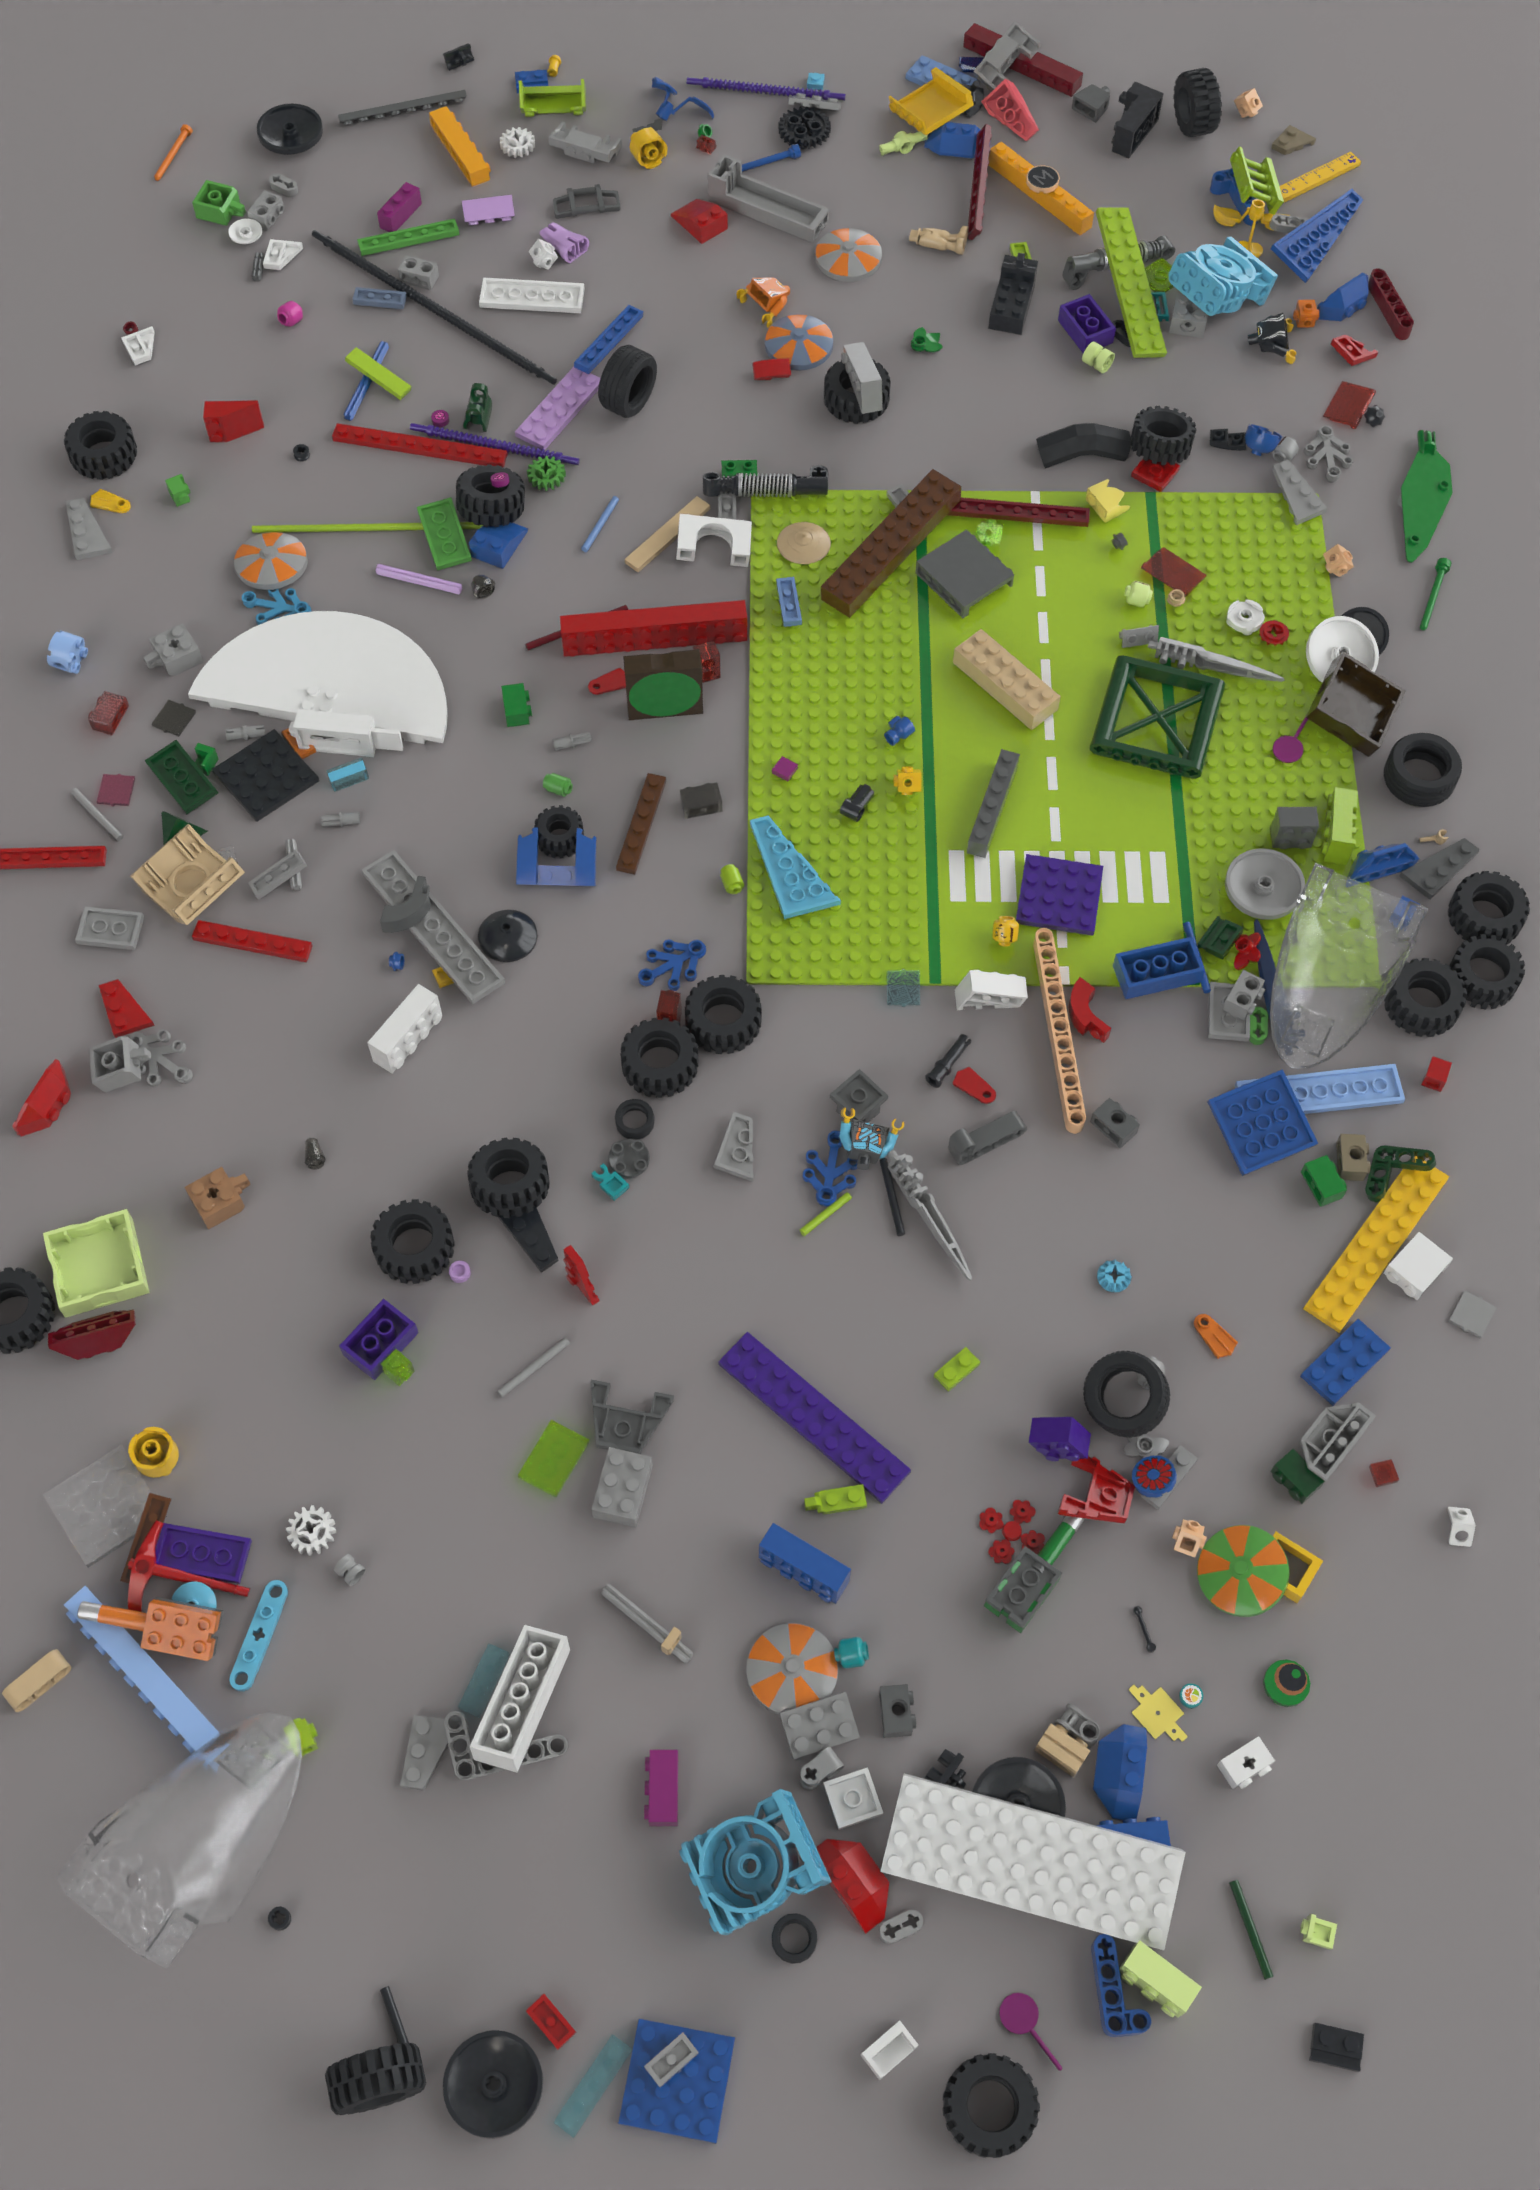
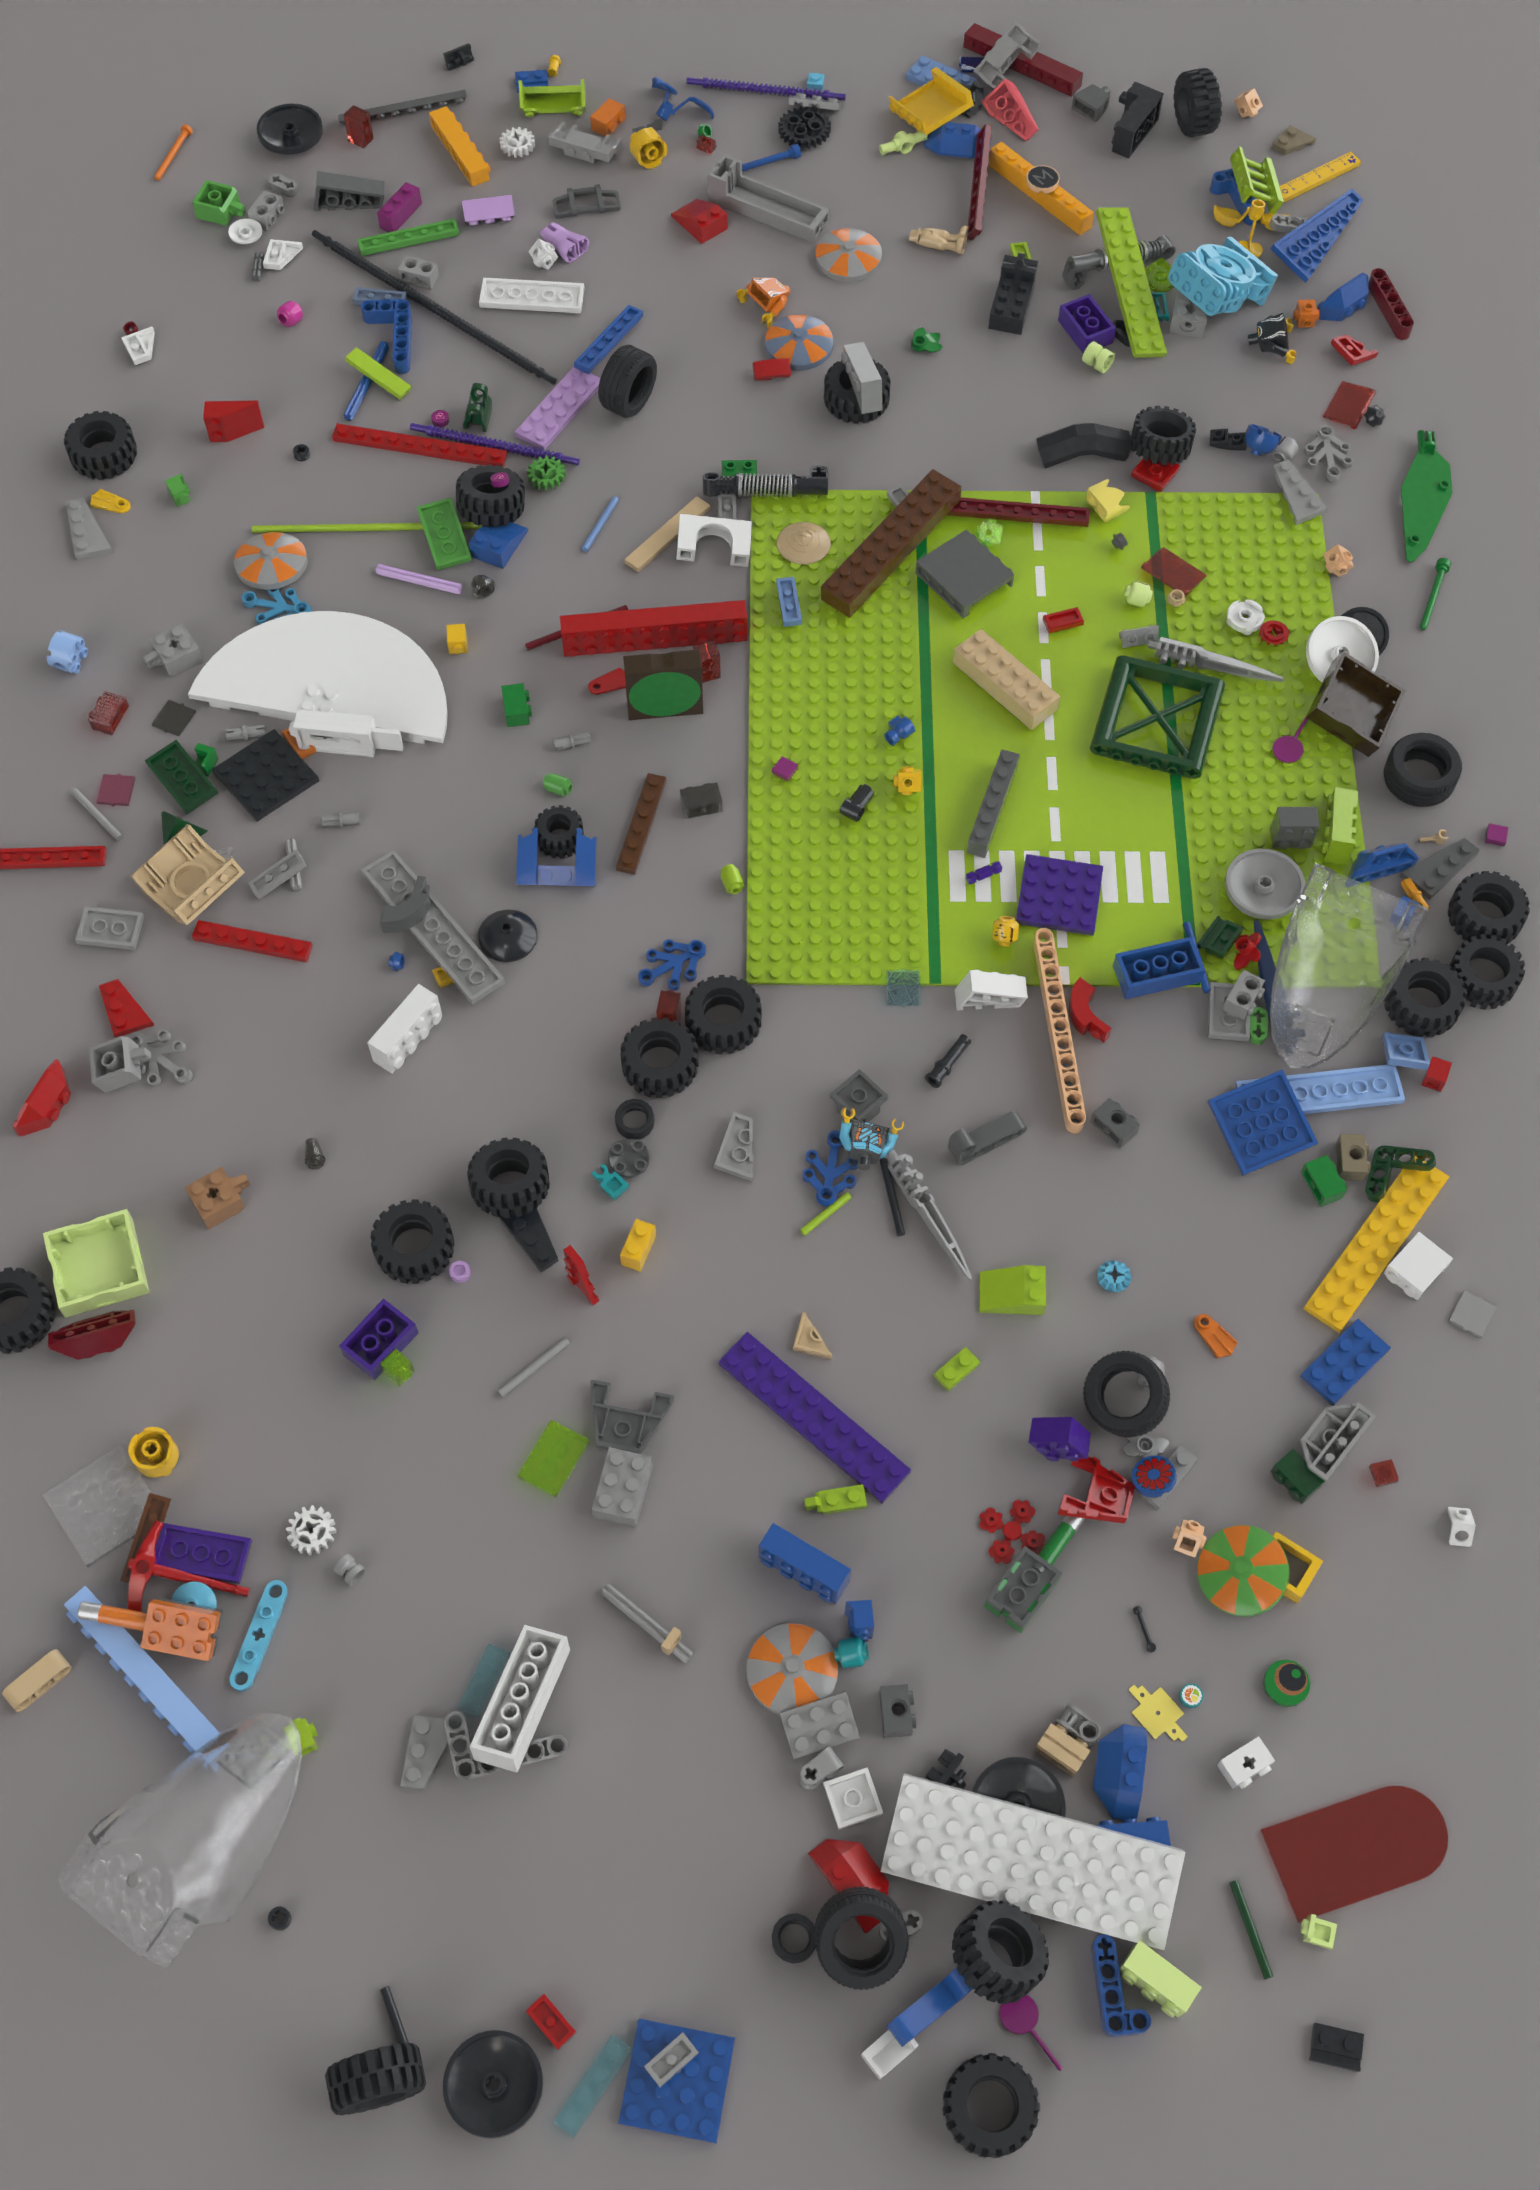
slope [326,758,369,792] -> none
magenta brick [644,1750,678,1827] -> none
medium azure brick [679,1789,832,1935] -> none
medium azure wing [750,816,841,919] -> none
red piece [953,1067,996,1104] -> none
none -> dark grey wedge [314,171,384,211]
none -> clear red brick [344,105,374,148]
none -> blue beam [361,299,412,374]
none -> yellow brick [446,624,468,654]
none -> orange brick [590,98,626,136]
none -> yellow brick [620,1219,656,1272]
none -> tan tile [793,1312,832,1360]
none -> black tyre [814,1886,909,1990]
none -> blue window [844,1600,874,1642]
none -> blue beam [887,1968,973,2047]
none -> black tyre [952,1900,1049,2004]
none -> dark purple axle [965,861,1002,884]
none -> lime slope [979,1265,1046,1315]
none -> red tile [1042,607,1084,633]
none -> clear red piece [1261,1786,1448,1923]
none -> medium blue plate [1382,1032,1430,1070]
none -> light orange axle [1400,878,1430,915]
none -> magenta tile [1485,823,1508,846]

